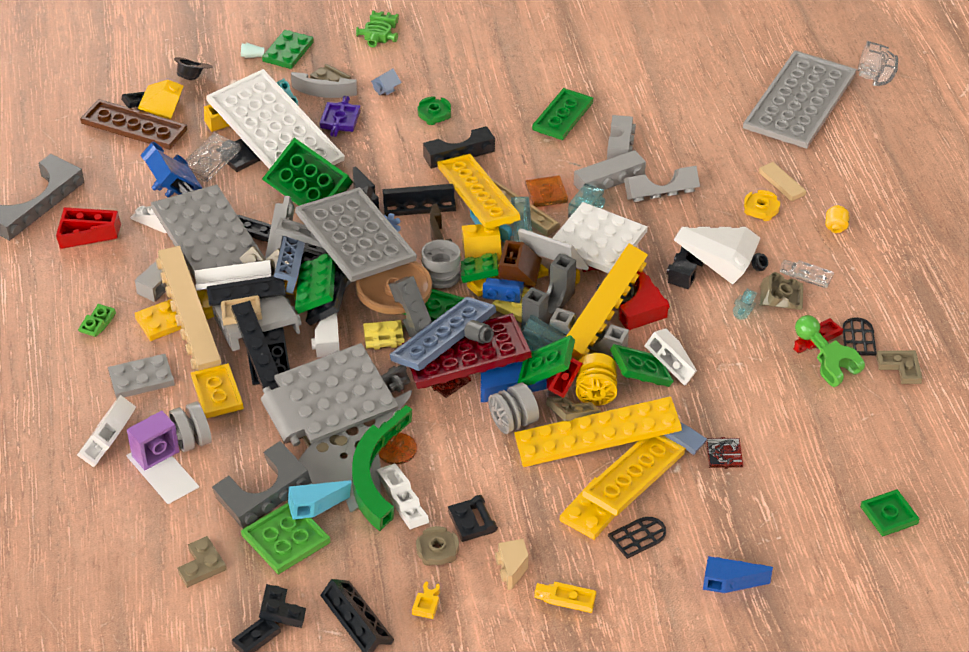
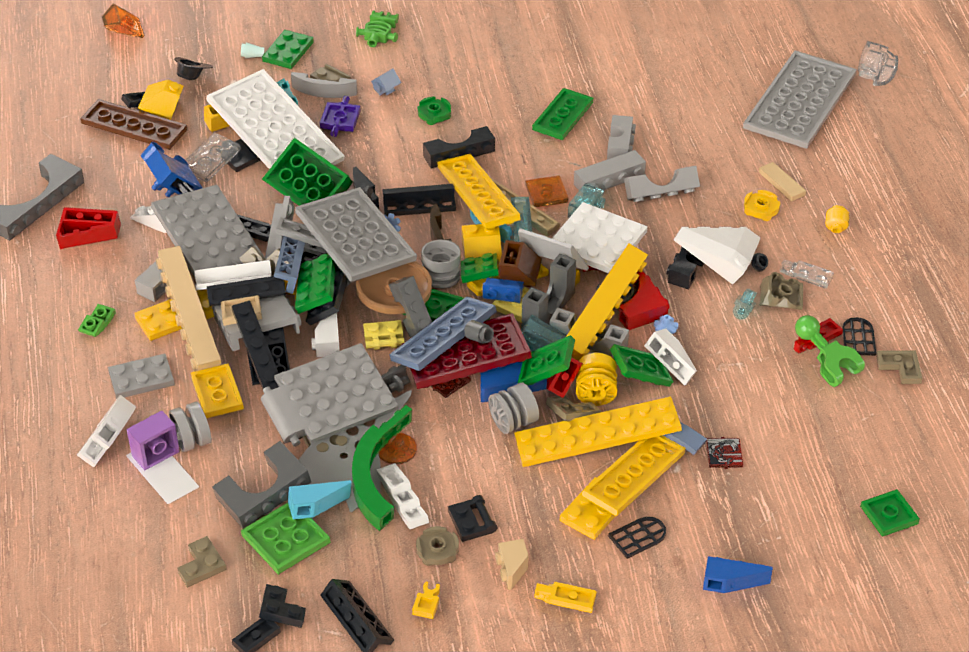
none -> clear orange slope [102,3,145,38]
none -> light blue plant [654,315,678,334]

